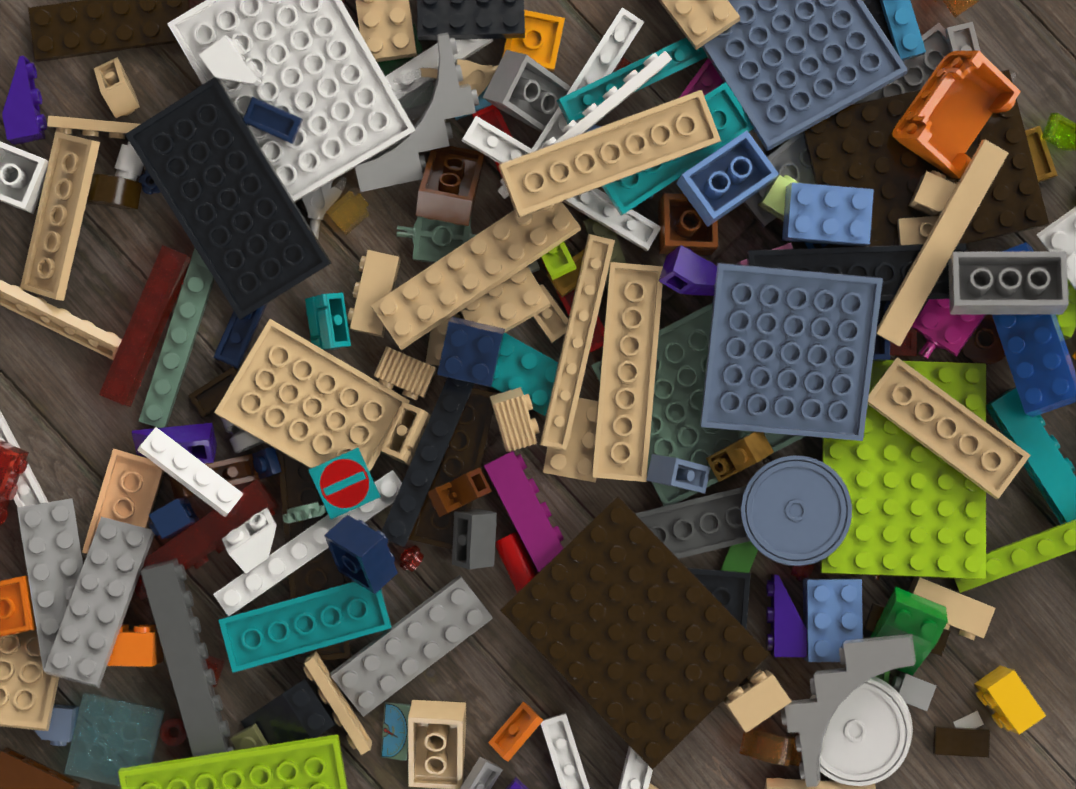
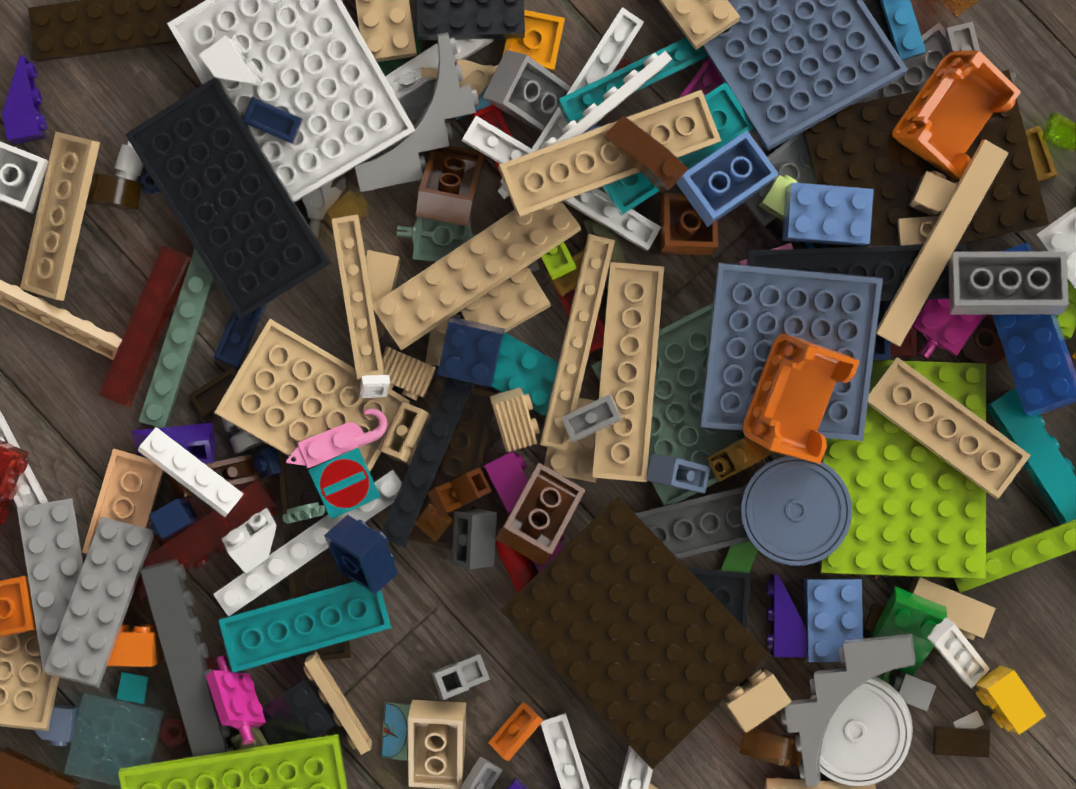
tan plate [47,116,140,139] -> none
tan slope [94,57,140,118] -> none
teal brick [305,293,351,351] -> none
light grey plate [330,575,493,717] -> none
clear red plate [400,545,424,572] -> none
tan plate [533,284,568,343] -> none
dark purple slope [659,245,717,296] -> none
clear red plate [791,564,814,582] -> none
none -> teal tile [116,671,150,704]
none -> dark pink plate [205,656,266,745]
none -> bright pink plate [286,408,388,468]
none -> tan plate [331,215,385,380]
none -> white tile [359,375,390,398]
none -> clear orange plate [415,504,453,542]
none -> light grey brick [431,654,490,700]
none -> reddish brown slope [495,463,586,566]
none -> light grey plate [561,394,623,443]
none -> reddish brown slope [604,115,688,194]
none -> orange windscreen [743,334,860,464]
none -> white plate [927,617,990,689]

